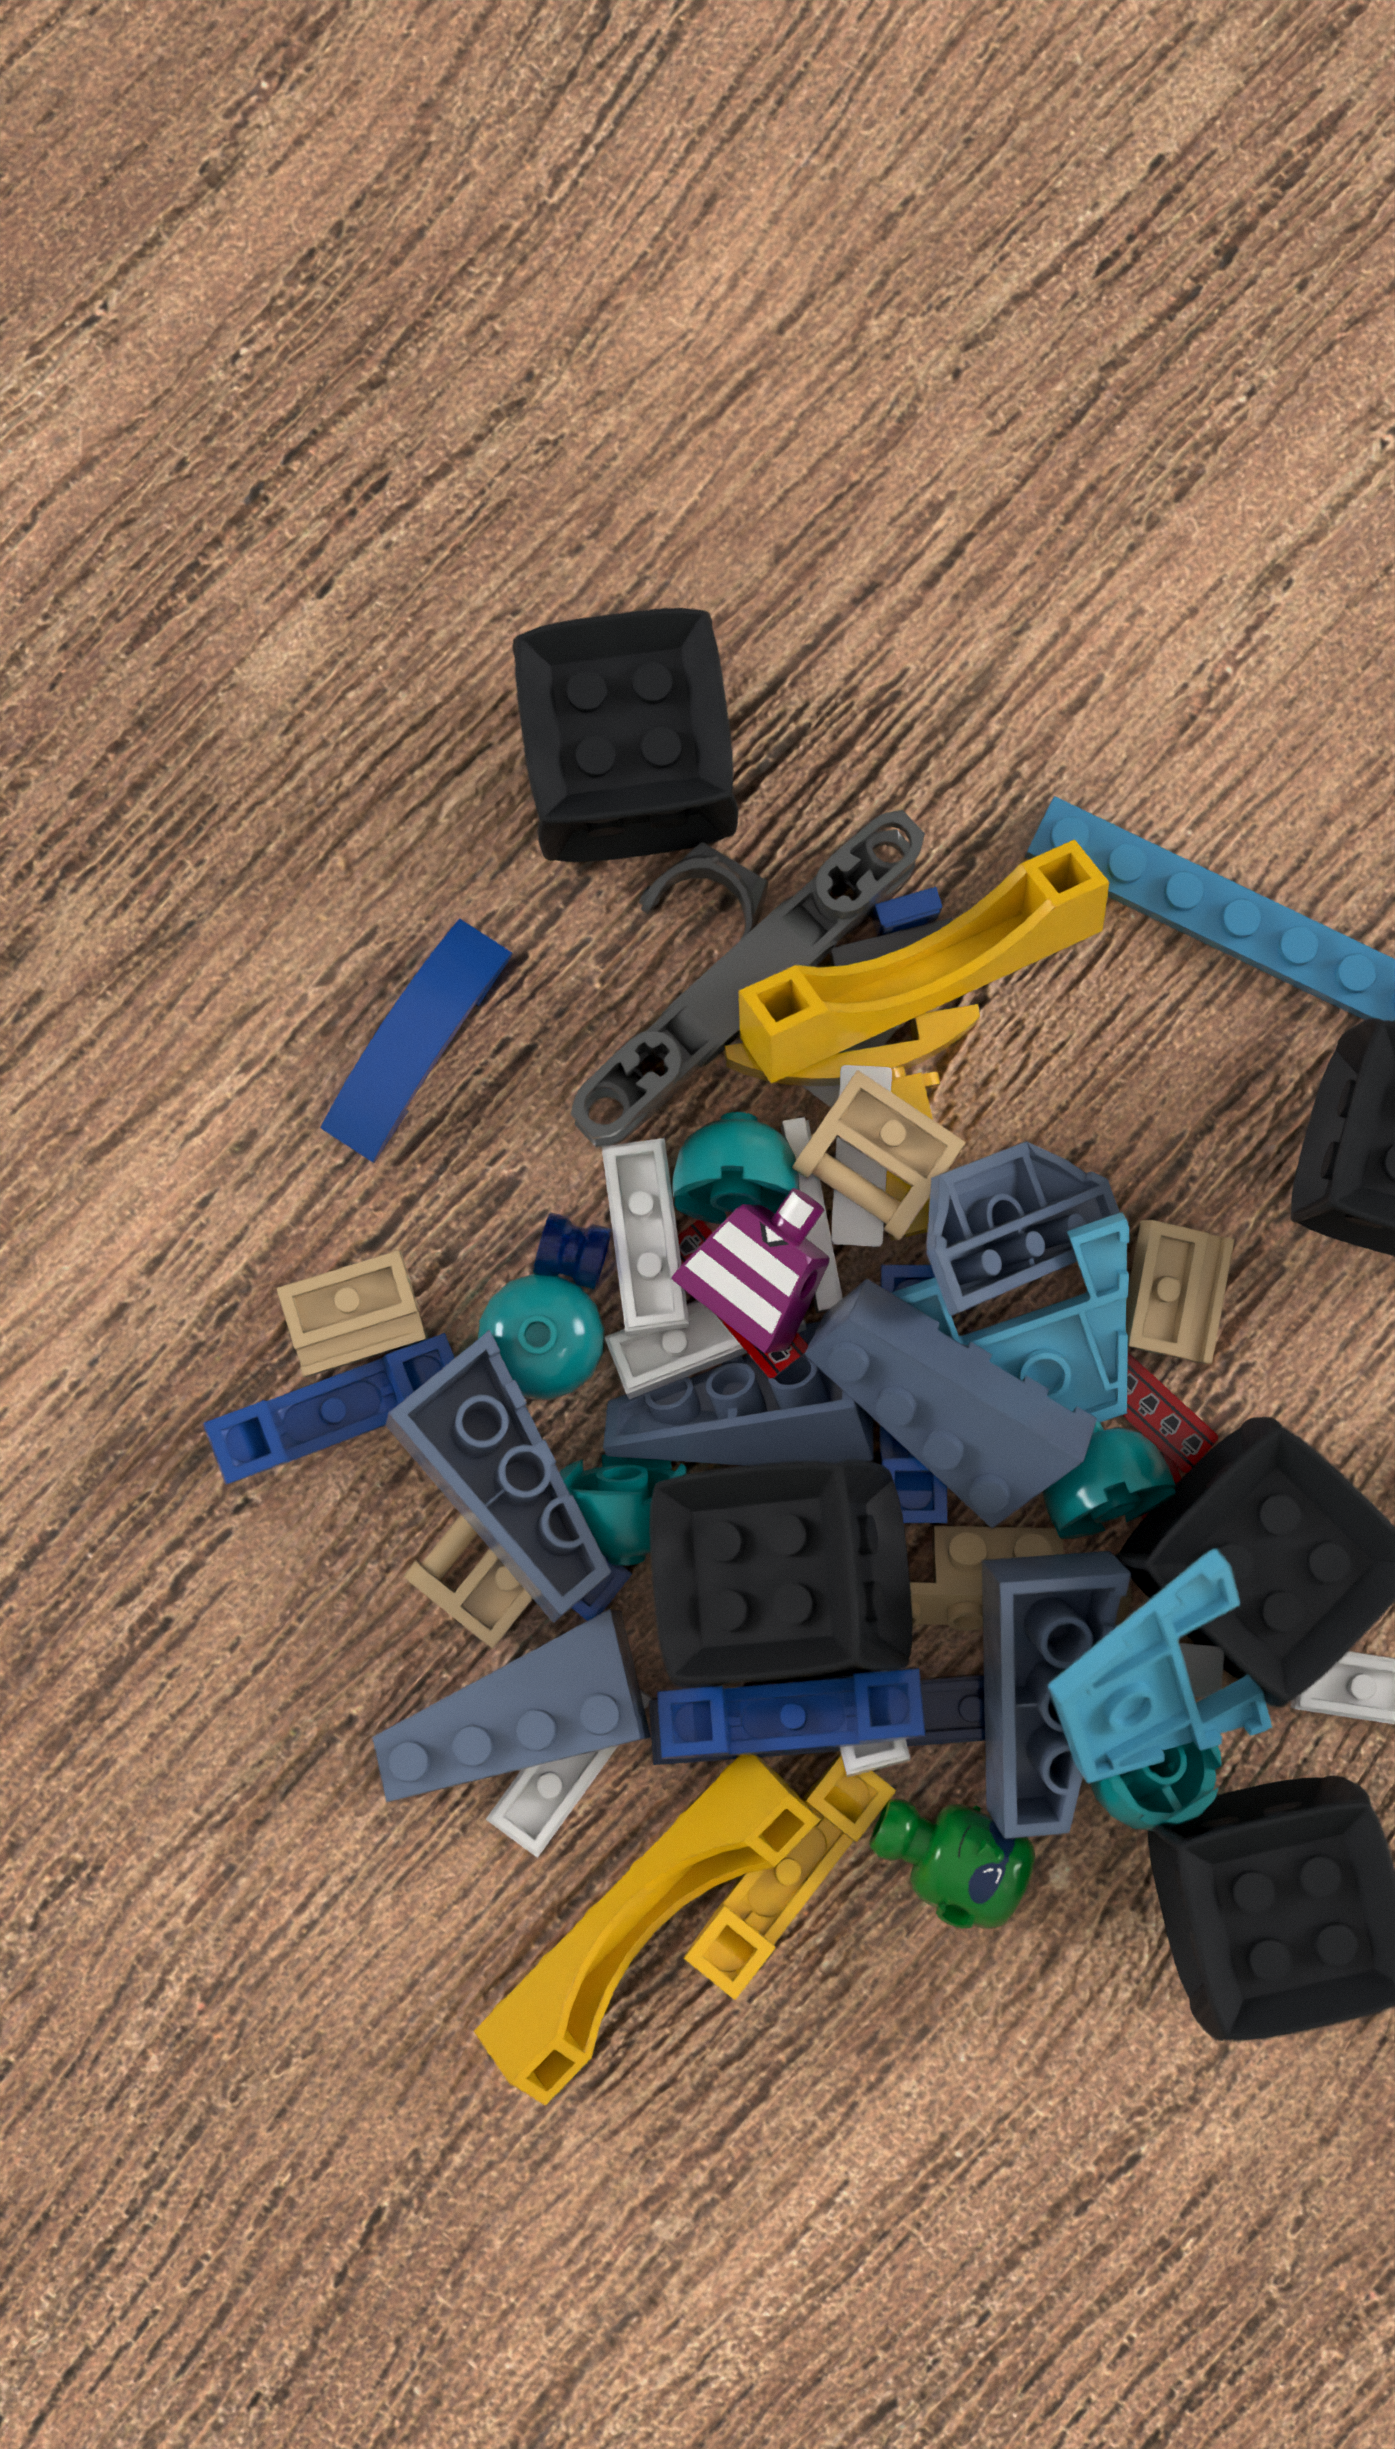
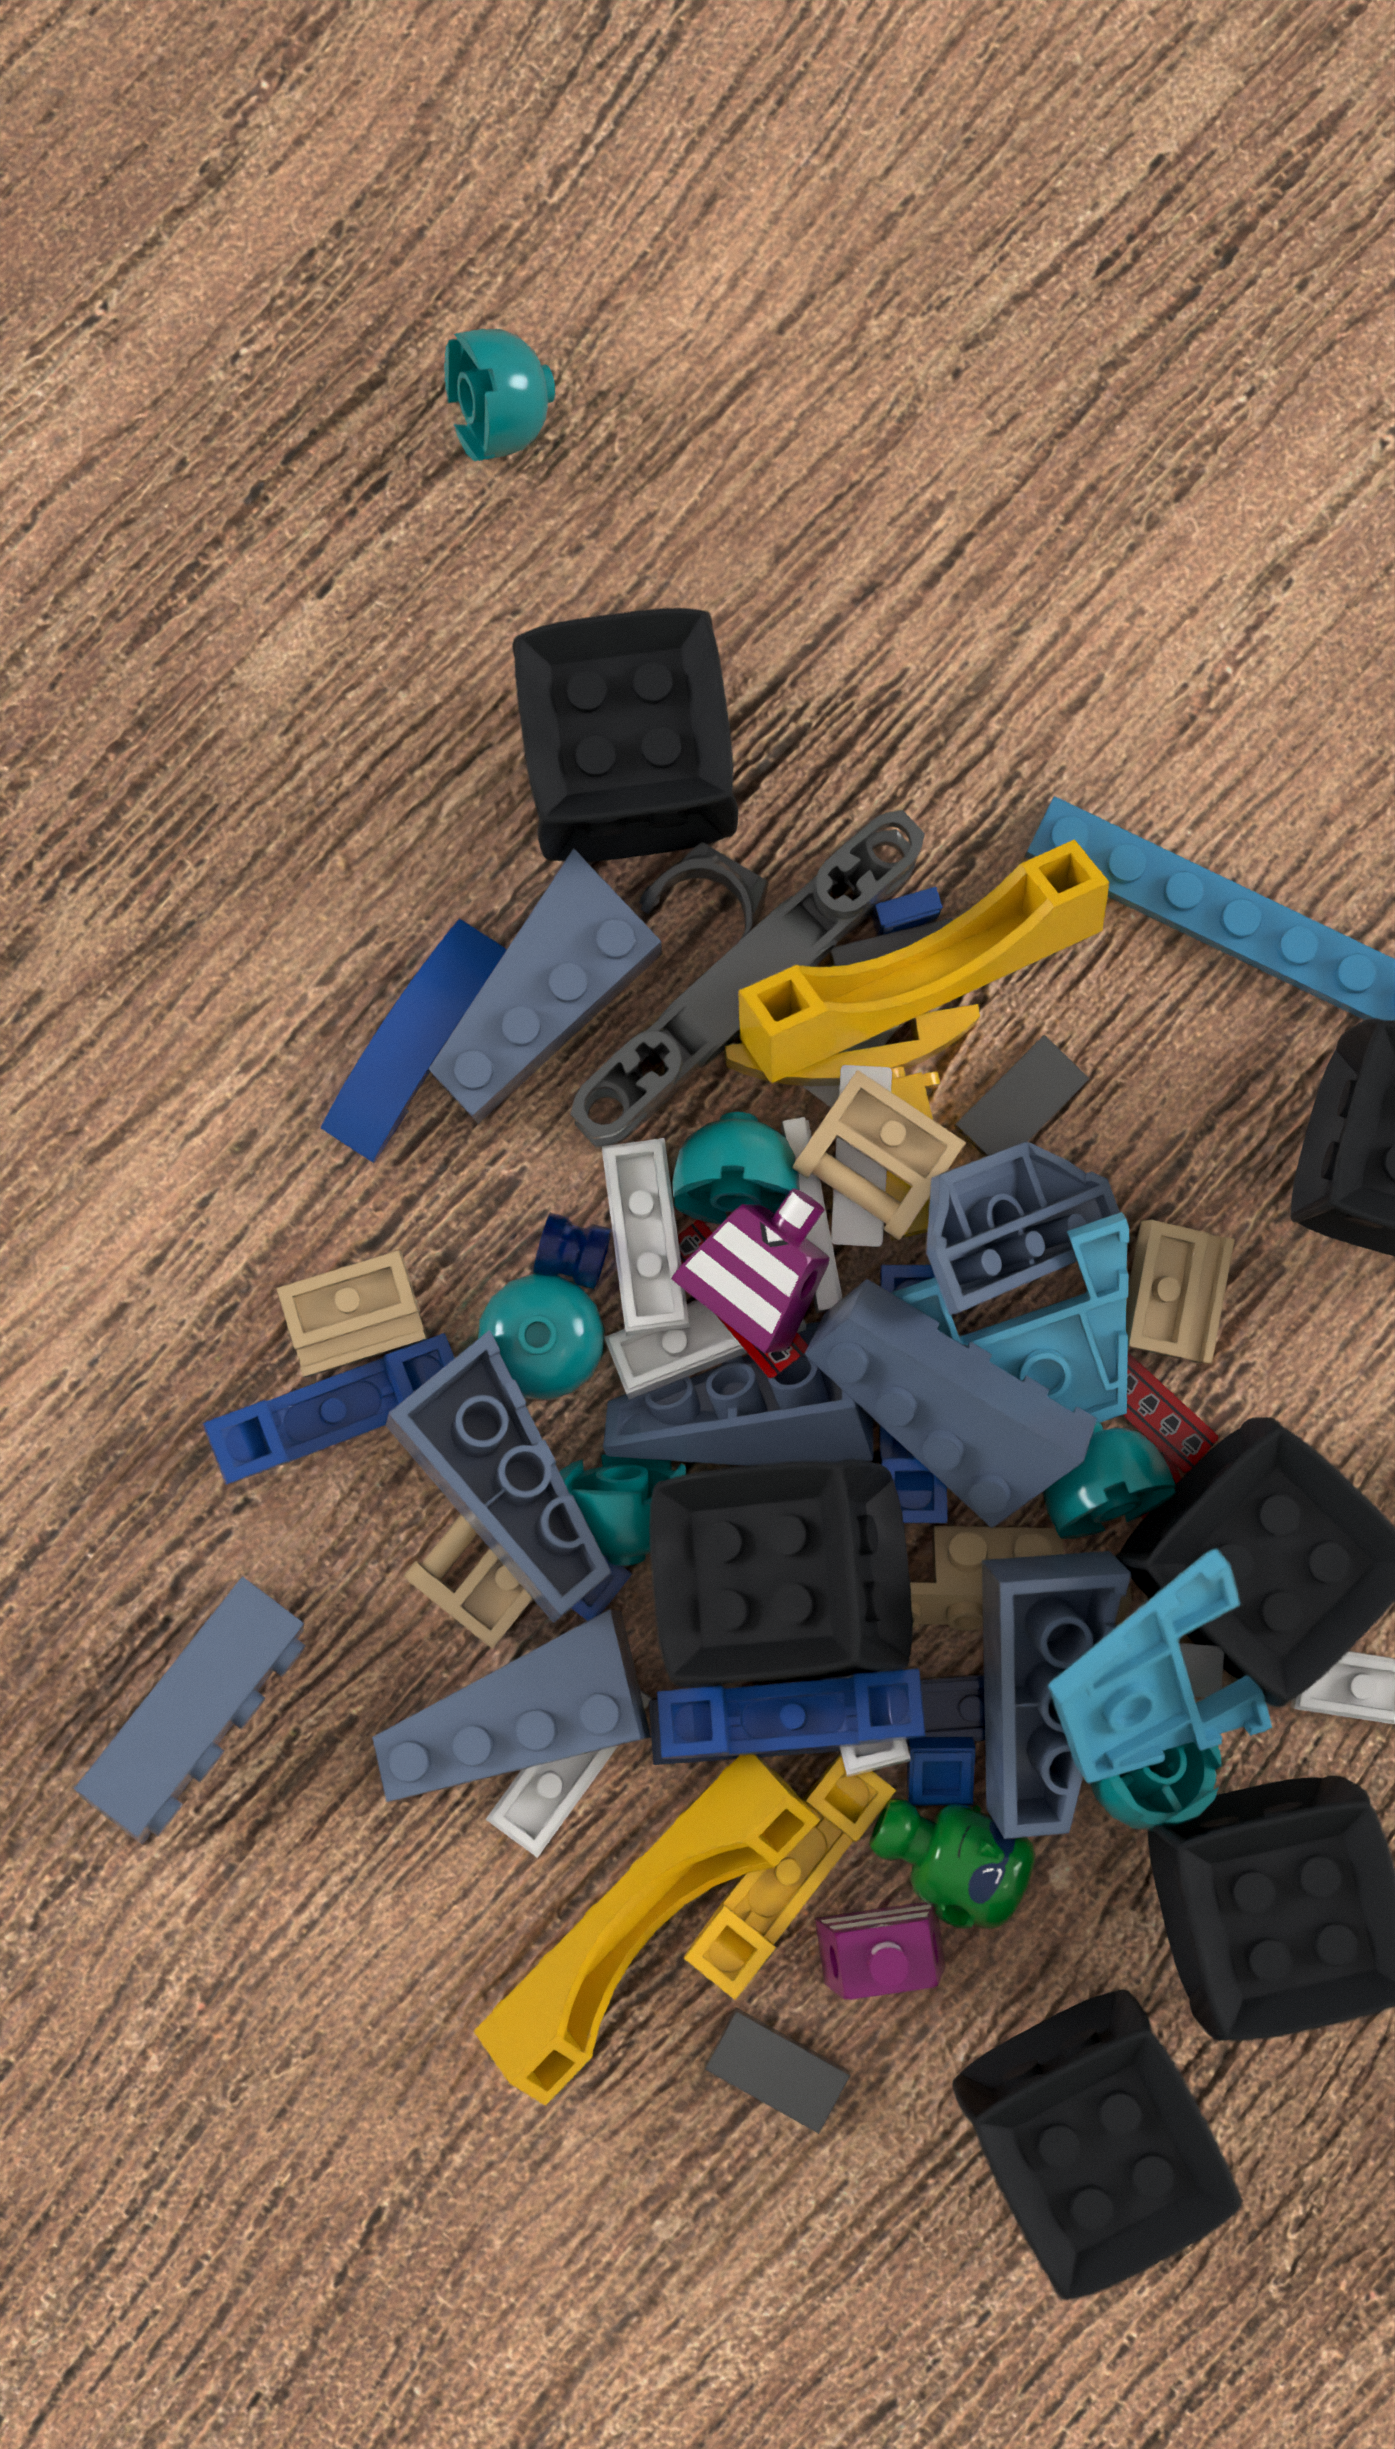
none -> sand blue wedge [74,1576,306,1845]
none -> sand blue wedge [429,849,662,1124]
none -> teal cylinder [444,329,555,461]
none -> dark grey tile [705,2007,850,2134]
none -> magenta torso [815,1902,946,2000]
none -> blue tile [906,1737,975,1806]
none -> black piece [952,1989,1243,2301]
none -> dark grey tile [954,1035,1089,1157]

